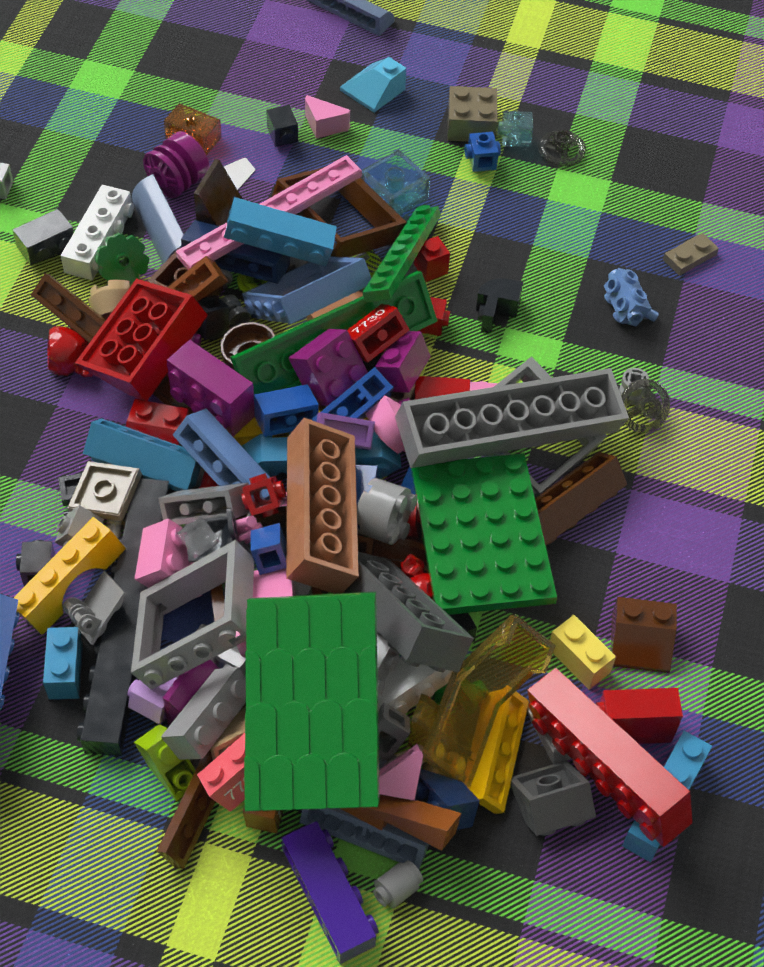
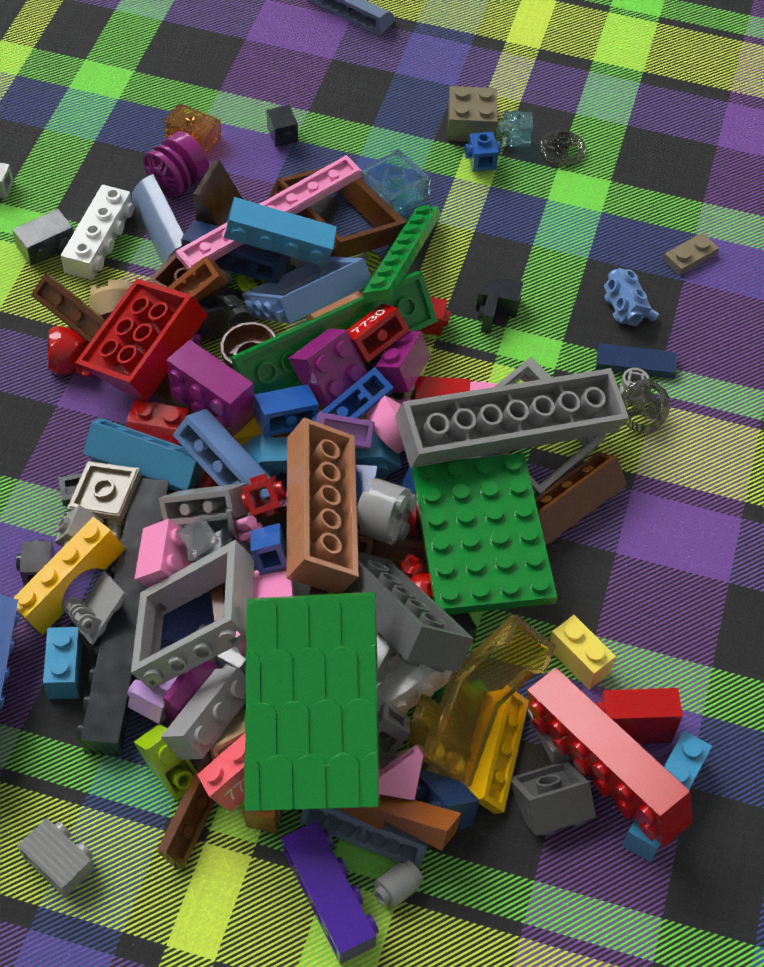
green plant [95,233,149,285] -> none
white sticker [224,158,255,190] -> none
bright pink slope [305,95,350,138] -> none
medium azure slope [340,57,406,113] -> none
red brick [414,236,450,282] -> none
reddish brown slope [610,597,677,673] -> none
none -> light grey brick [17,818,95,898]
none -> dark blue tile [595,343,677,379]

